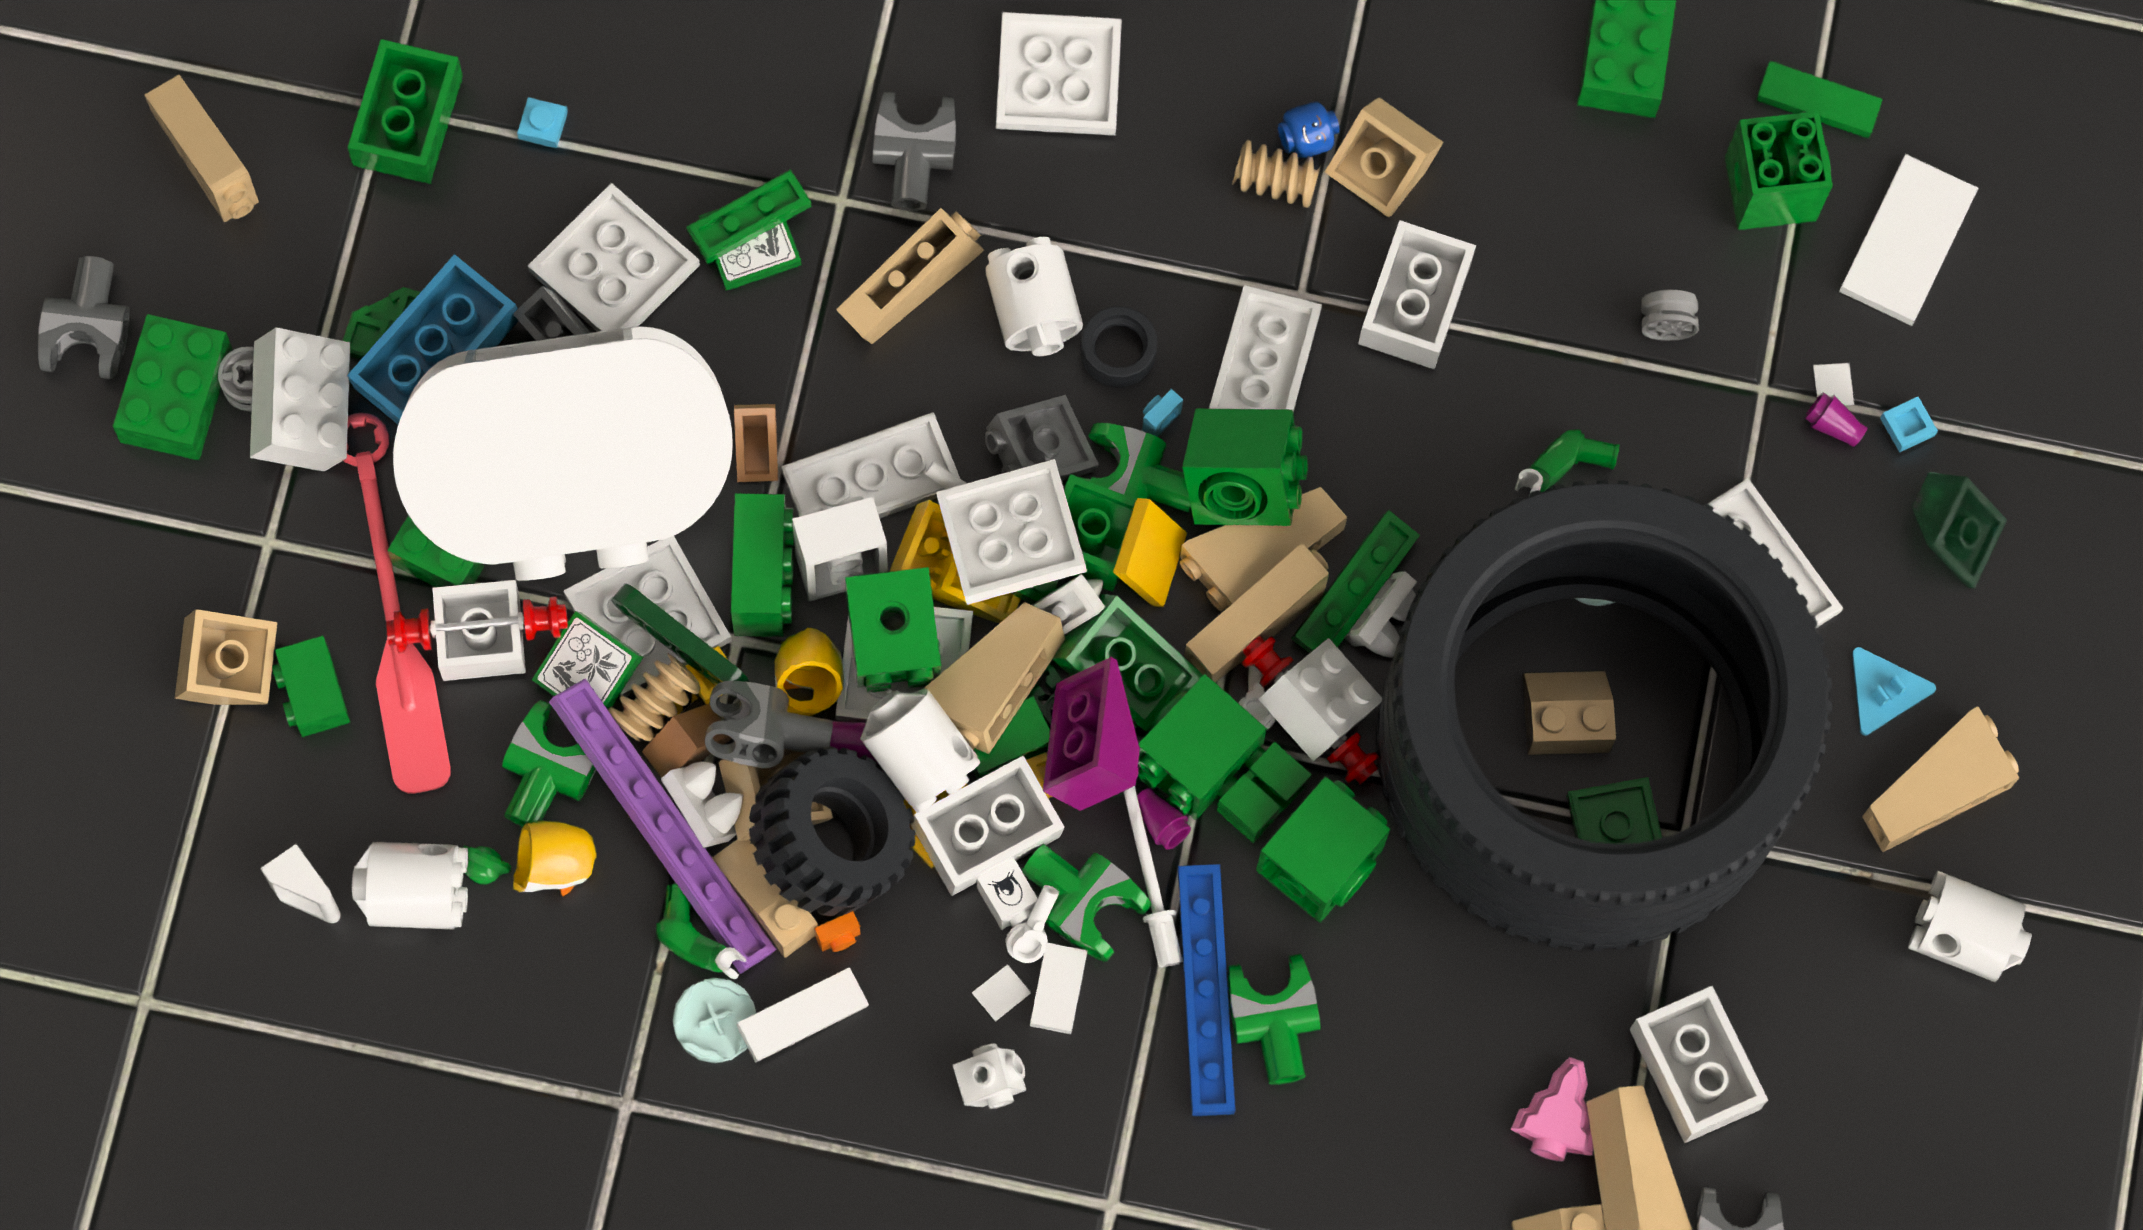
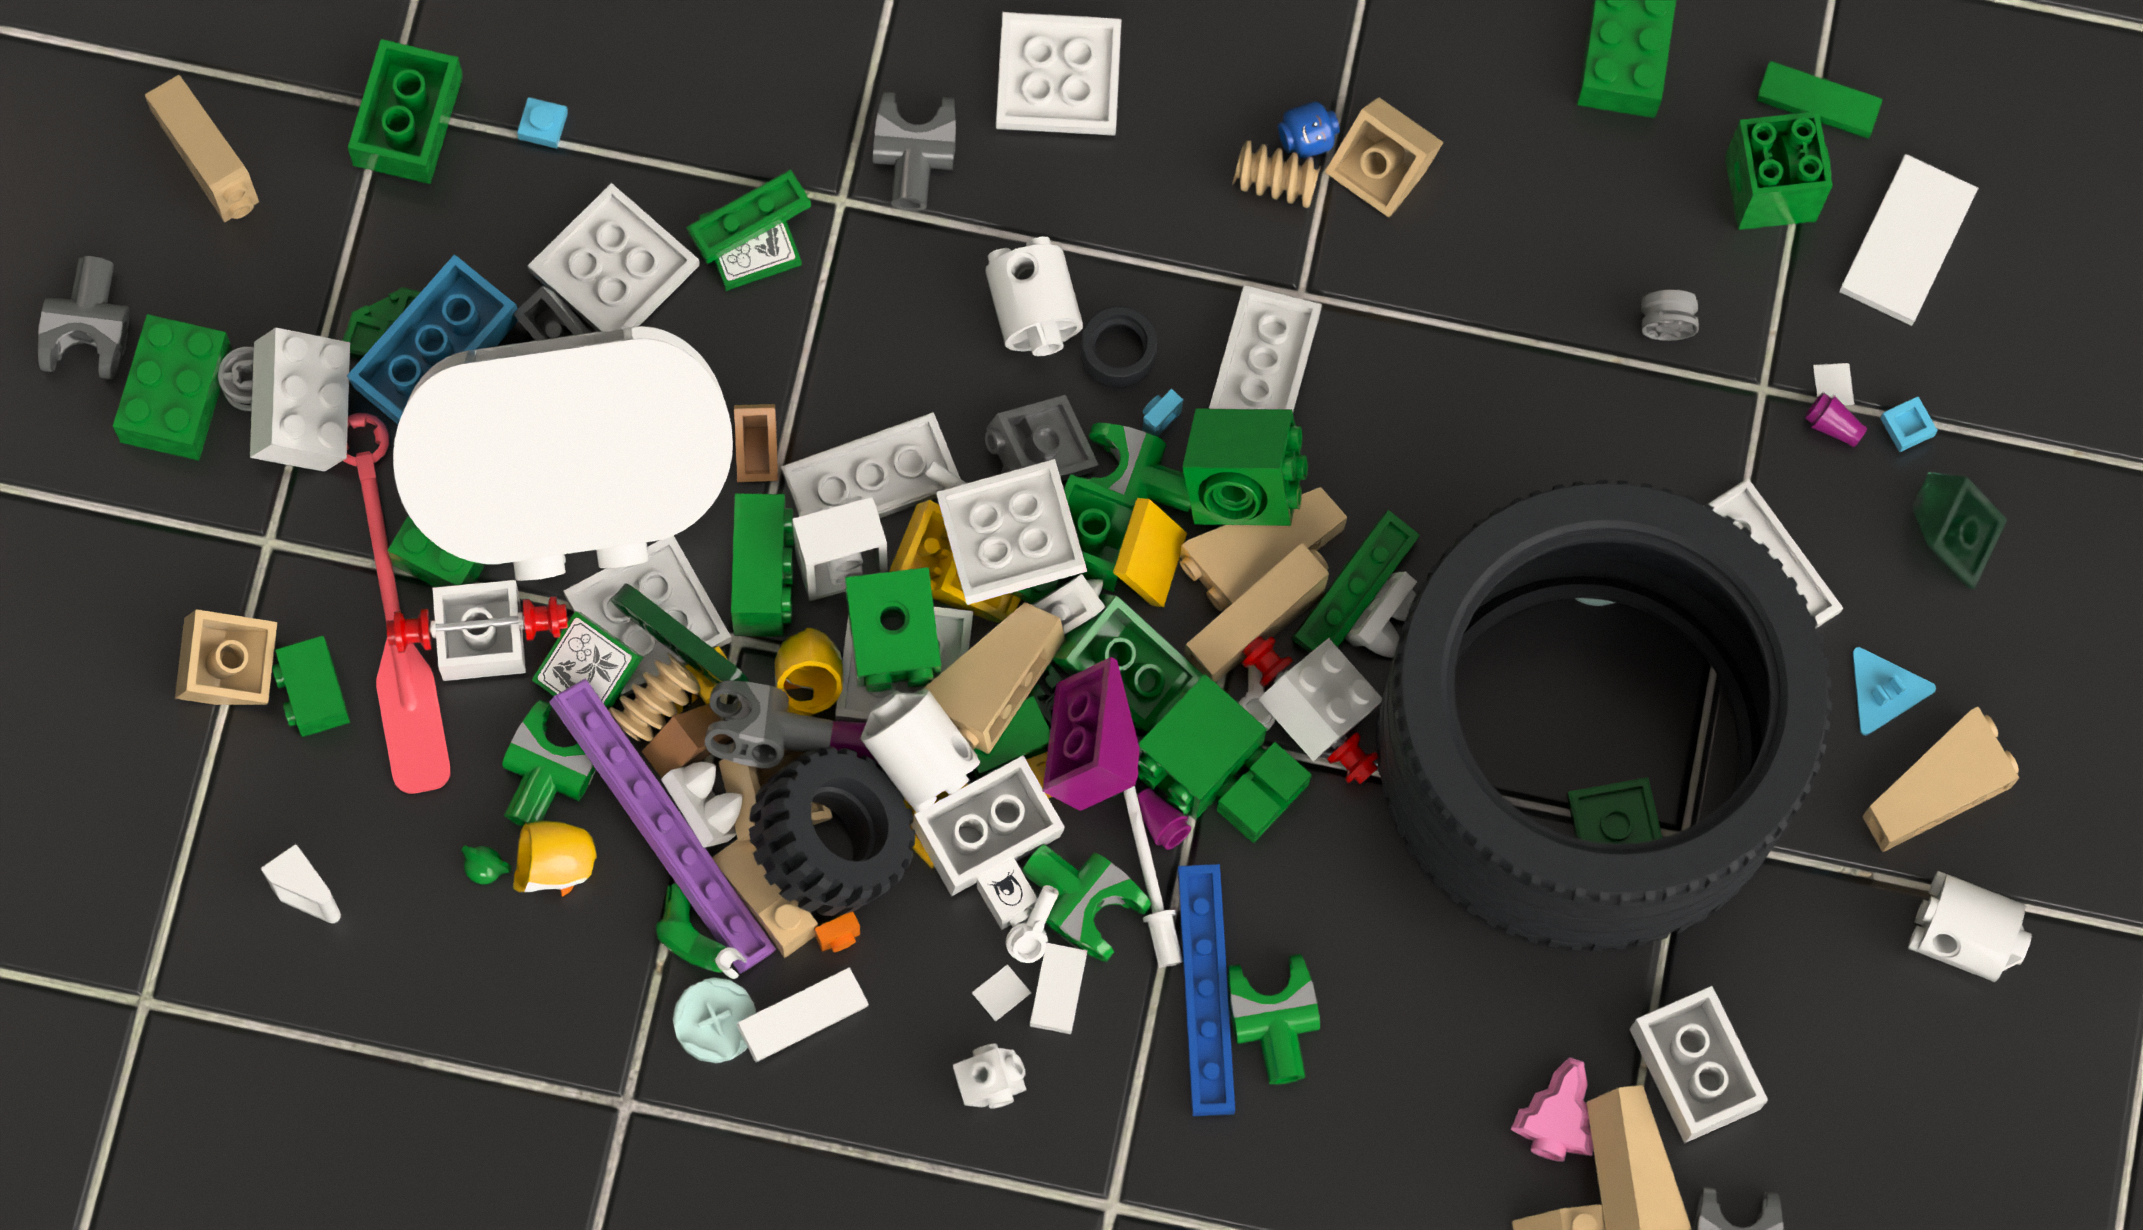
white cylinder [352,842,468,929] -> none
tan slope [836,208,984,344] -> none
green brick [1256,776,1390,923] -> none
white brick [1358,220,1476,369] -> none
green arm [1515,429,1619,495] -> none
tan slope [1523,671,1616,755] -> none

